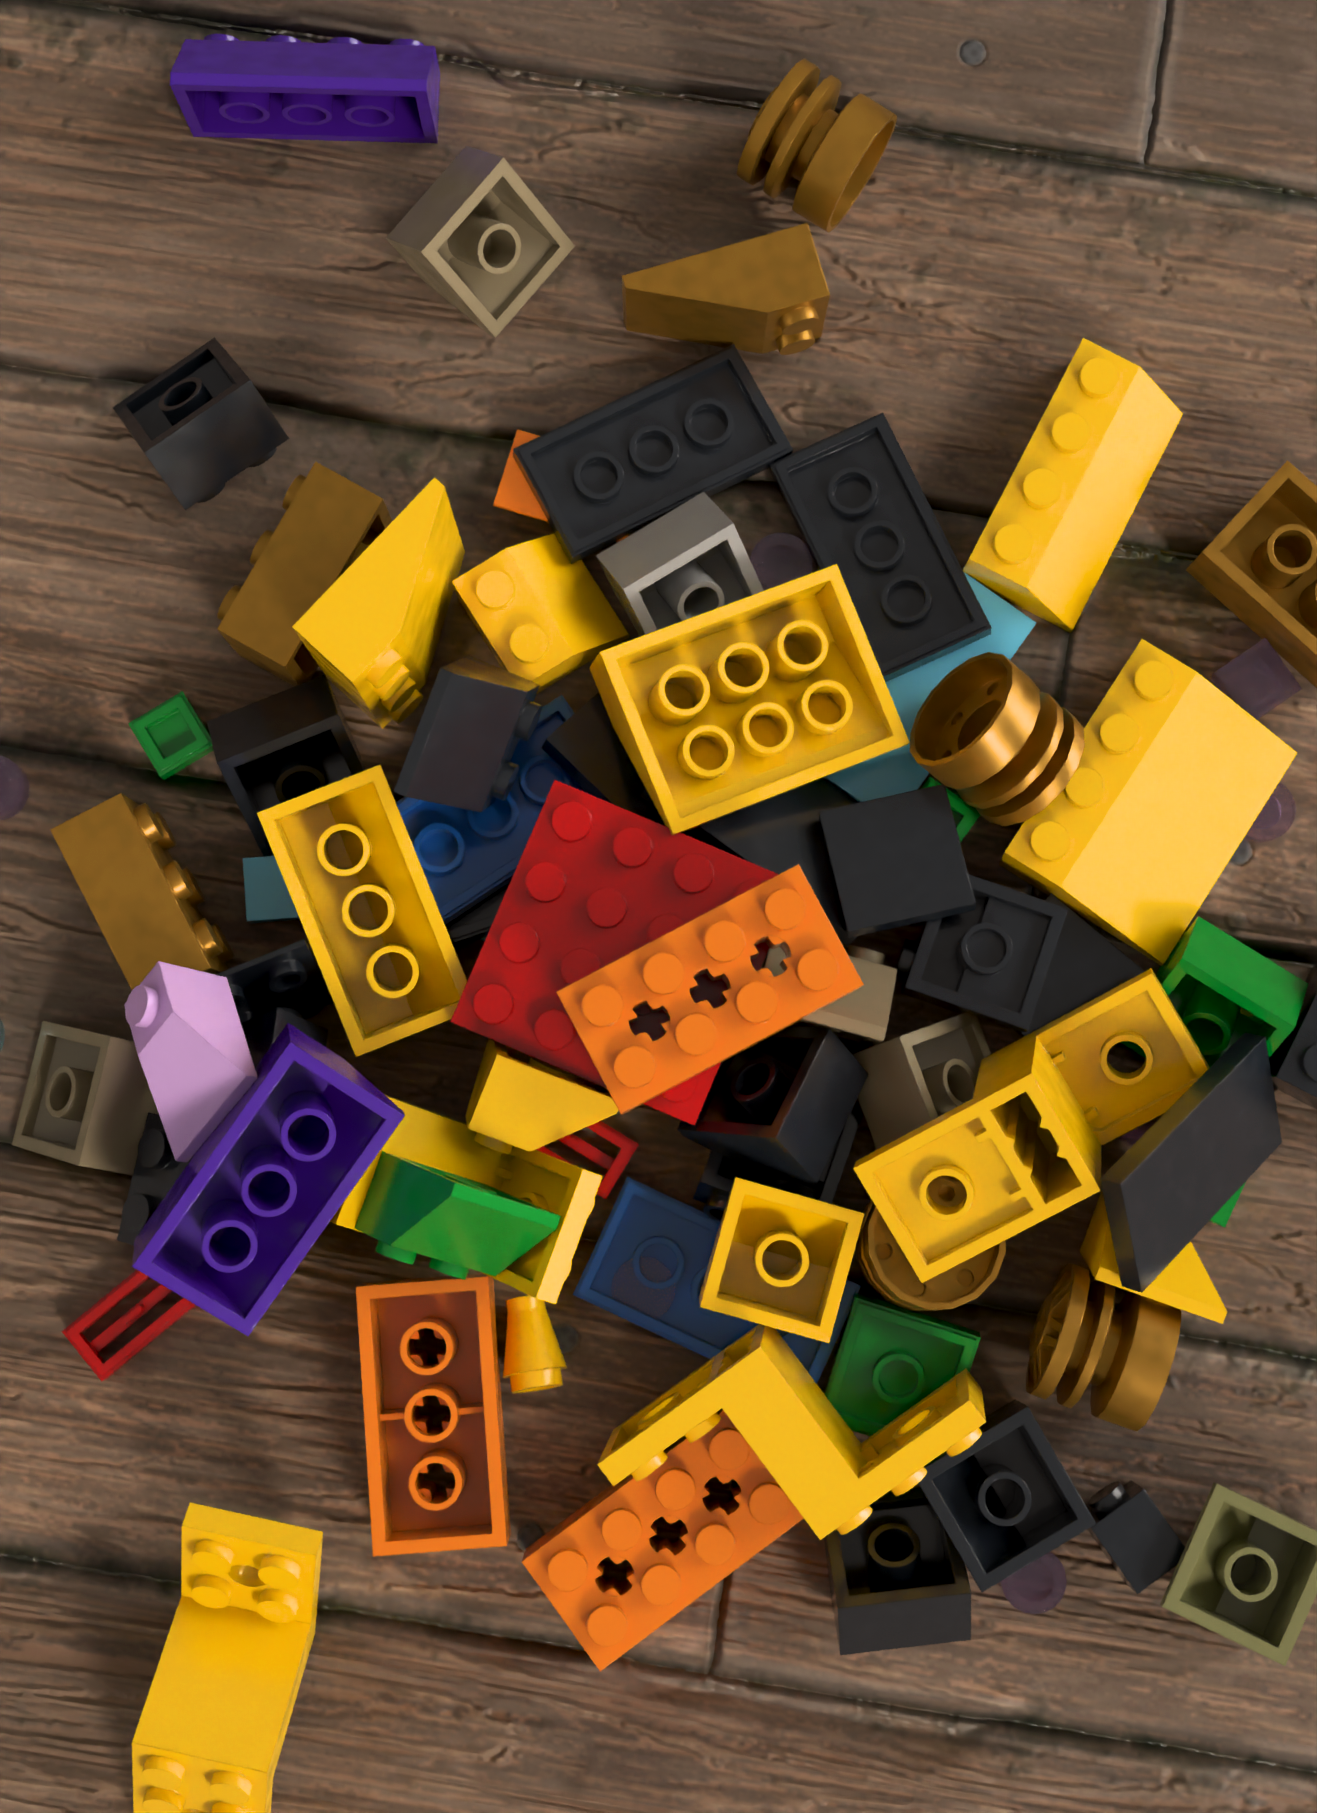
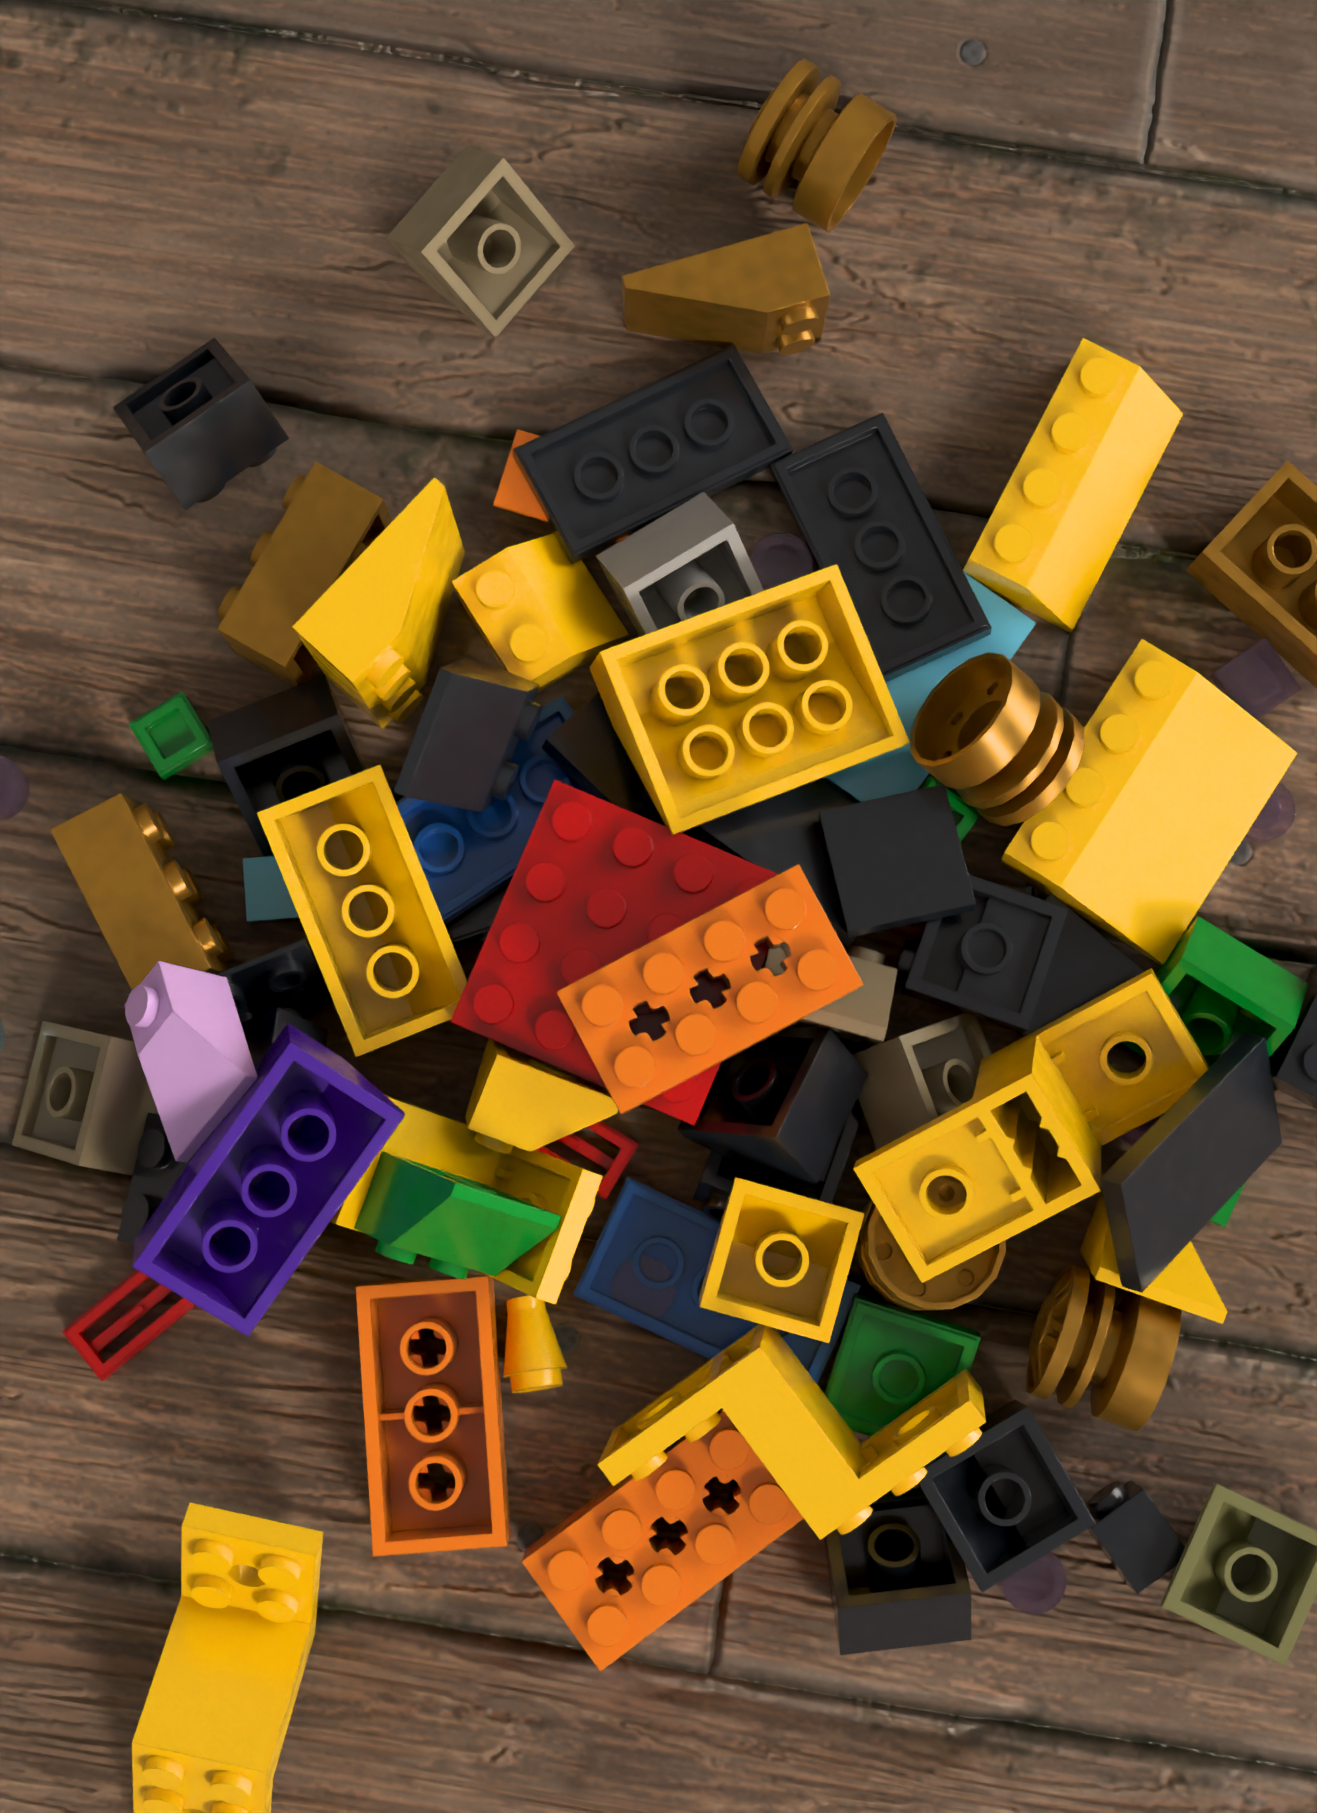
dark purple slope [170,34,440,143] -> none

